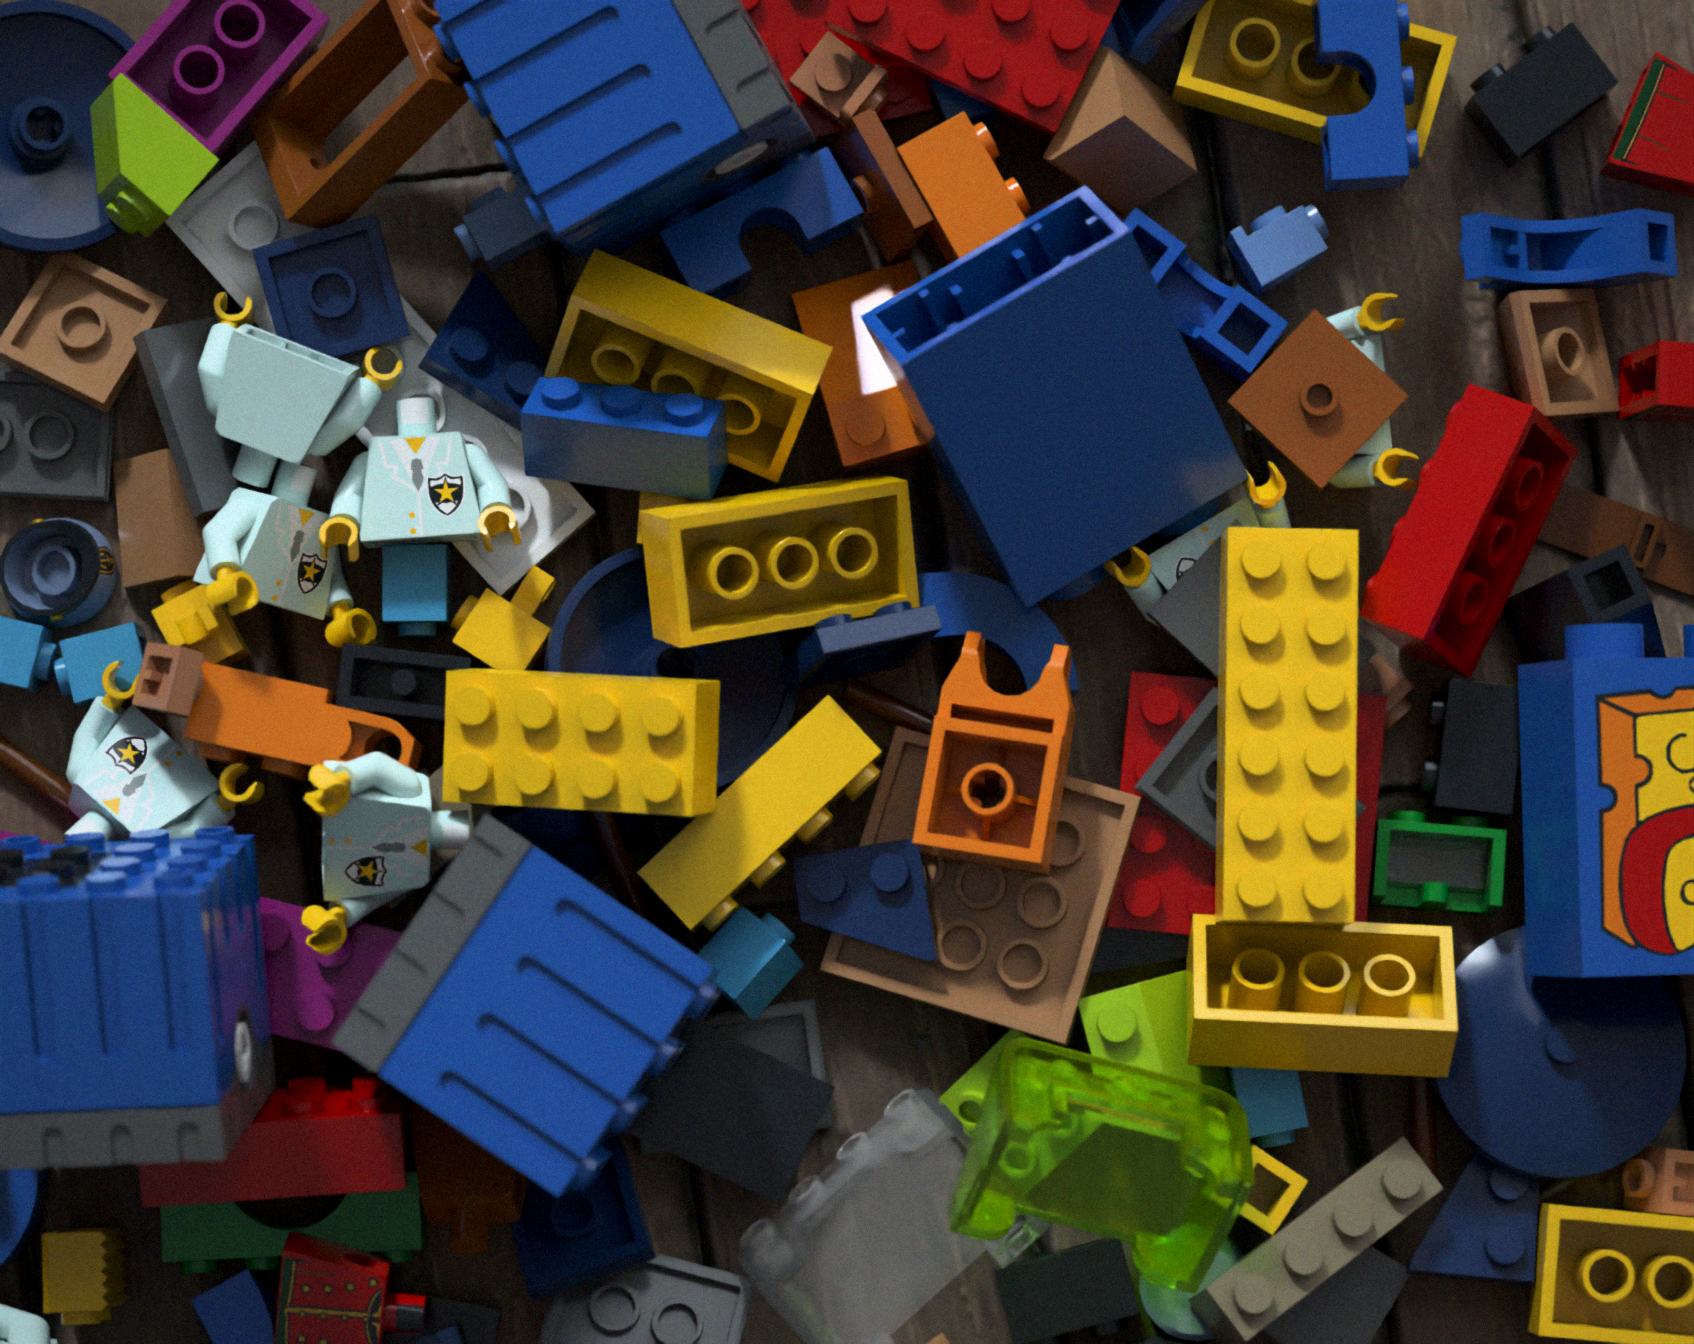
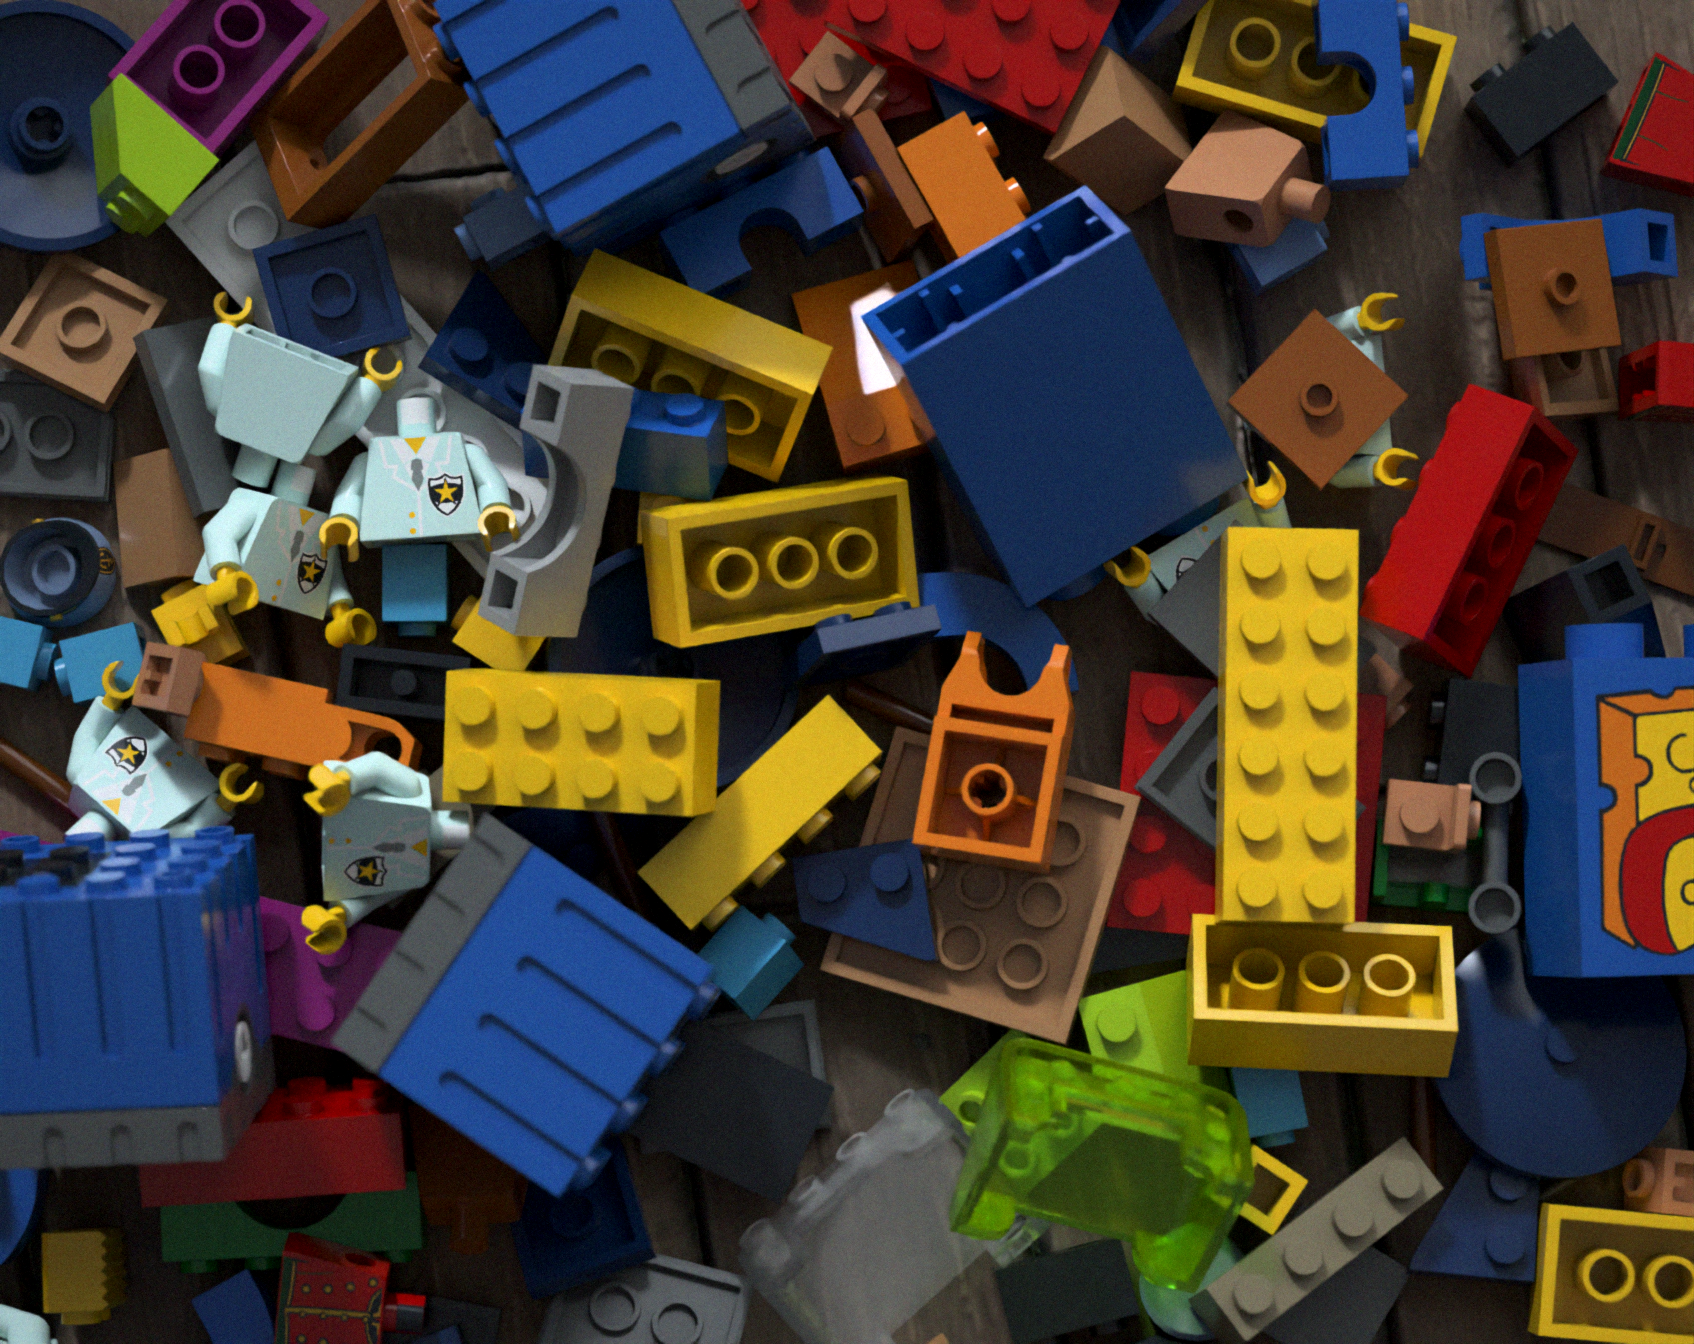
blue arch [1123,207,1289,384] -> none
none -> light grey arch [478,365,634,638]
none -> nougat torso [1164,109,1331,247]
none -> nougat bracket [1380,779,1481,853]
none -> dark grey bar [1468,752,1522,935]
none -> dark orange plate [1483,218,1622,361]

